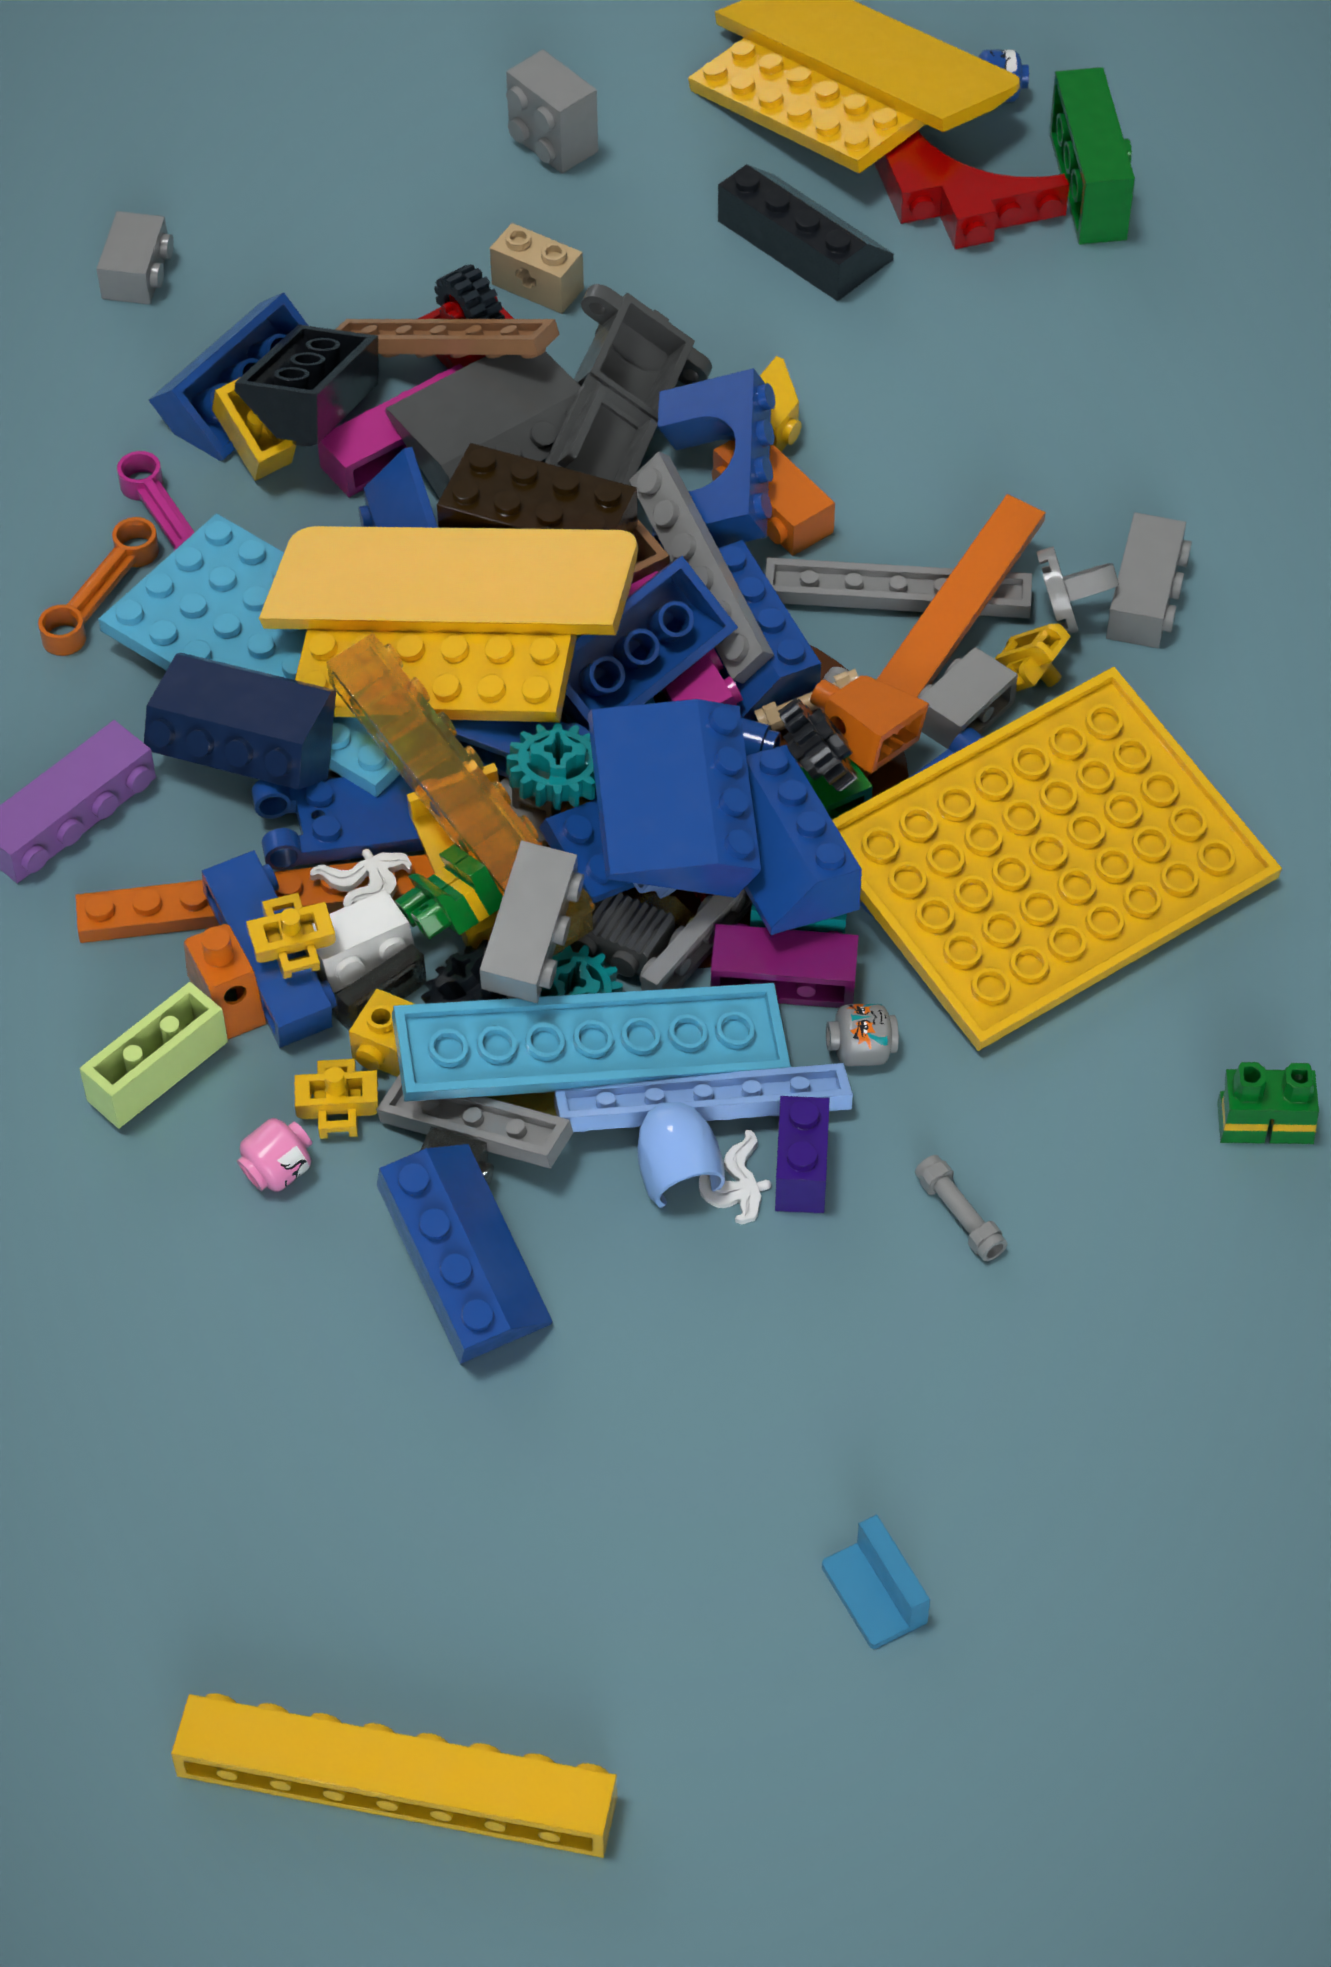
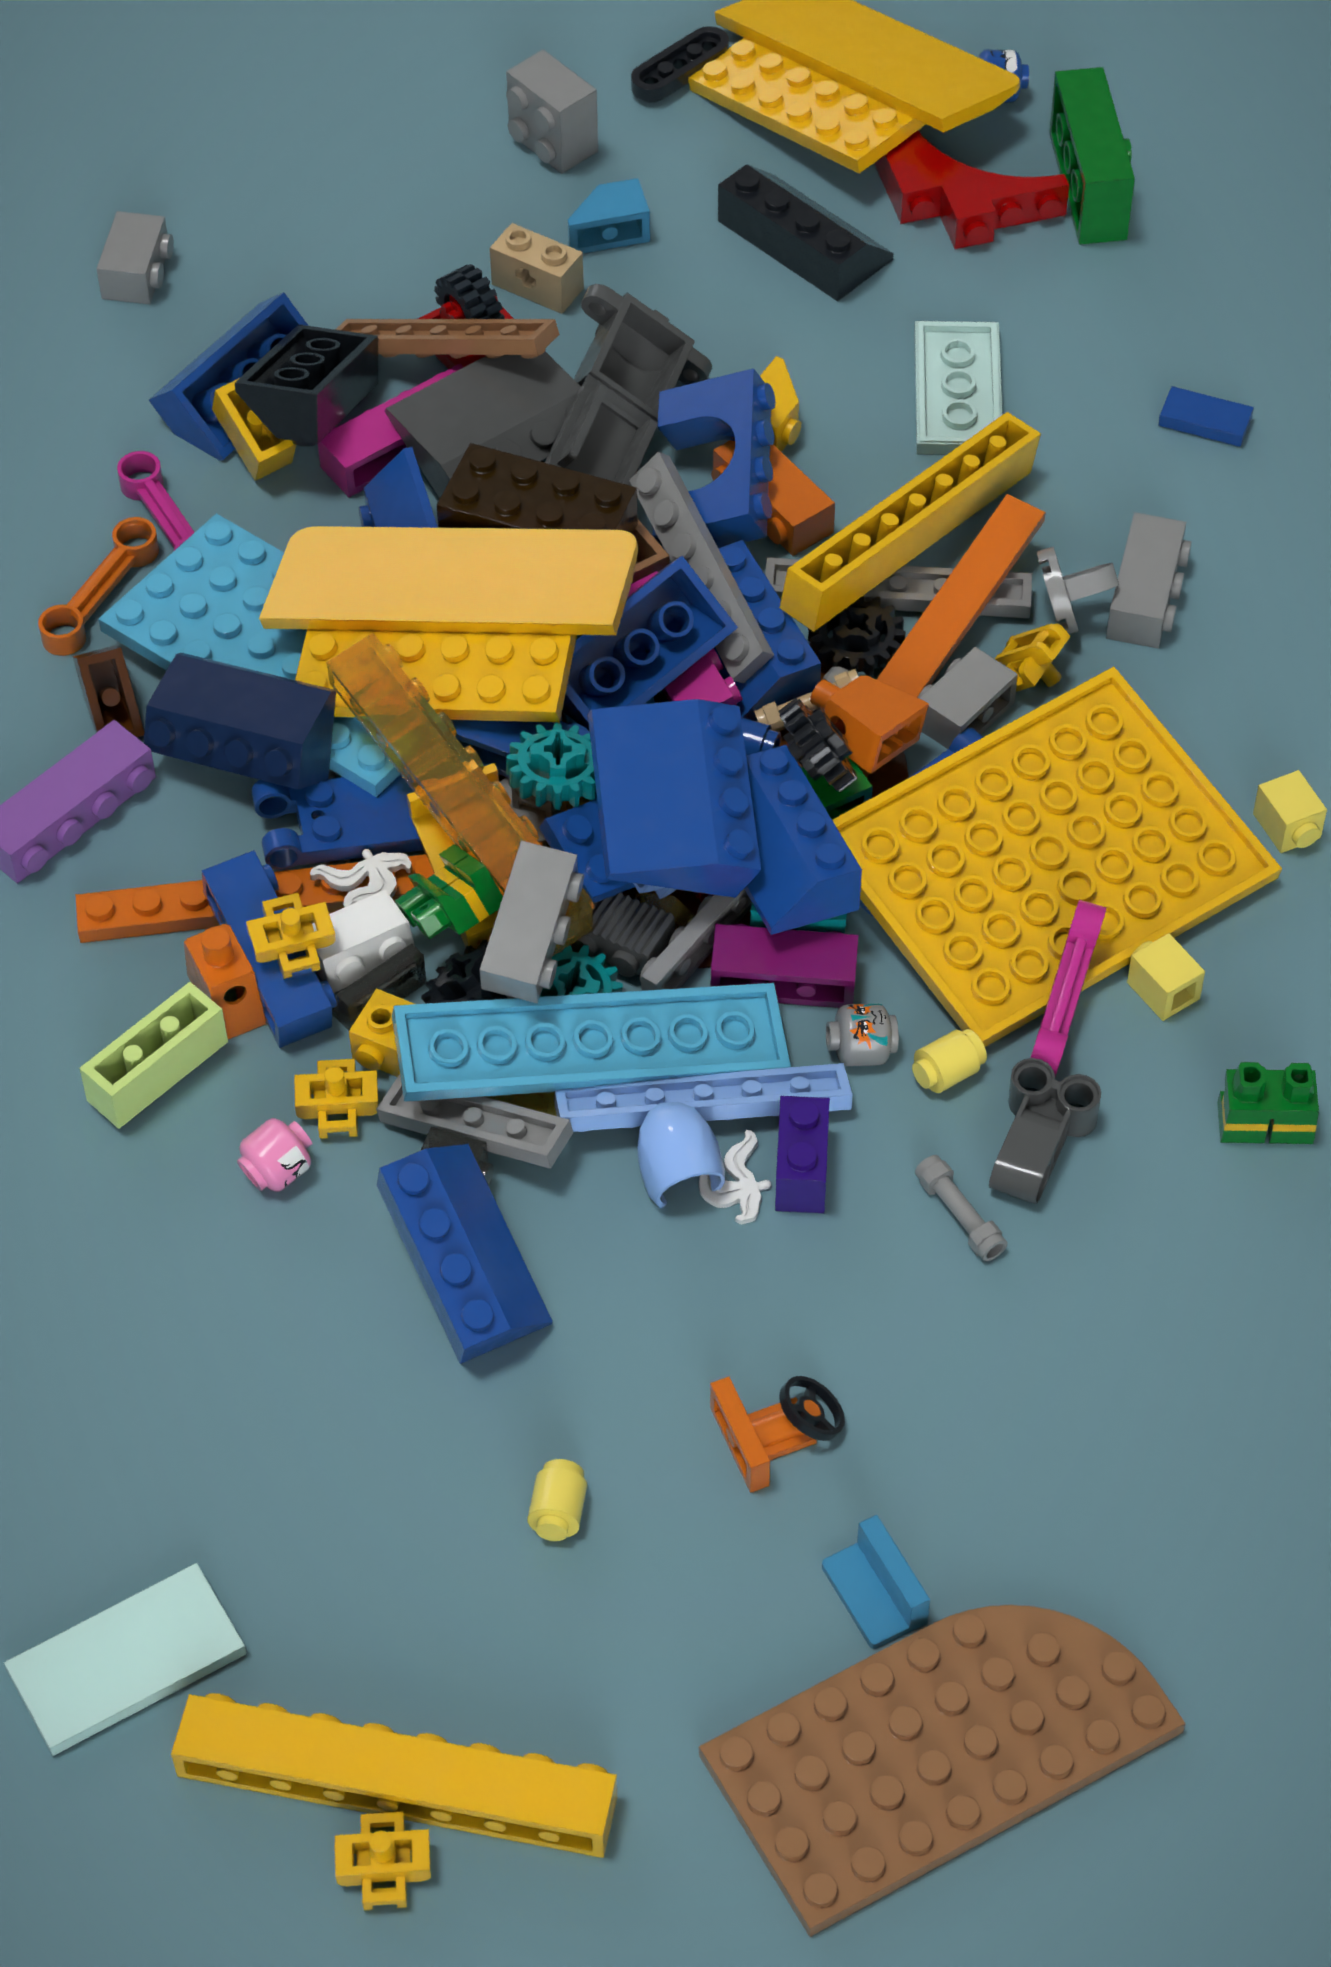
none -> light aqua tile [4,1563,247,1756]
none -> reddish brown slope [72,645,144,737]
none -> yellow piece [335,1811,431,1910]
none -> light yellow brick [527,1459,587,1541]
none -> dark azure slope [568,178,650,254]
none -> black plate [631,26,729,103]
none -> medium nougat plate [699,1605,1186,1937]
none -> orange piece [710,1376,845,1493]
none -> yellow brick [779,412,1041,632]
none -> black gear [808,595,906,678]
none -> light yellow brick [912,1029,987,1093]
none -> light aqua tile [914,321,1002,455]
none -> dark grey piece [989,1058,1101,1204]
none -> dark pink piece [1031,899,1107,1077]
none -> light yellow brick [1127,933,1205,1021]
none -> blue tile [1158,386,1254,447]
none -> light yellow brick [1253,770,1327,853]

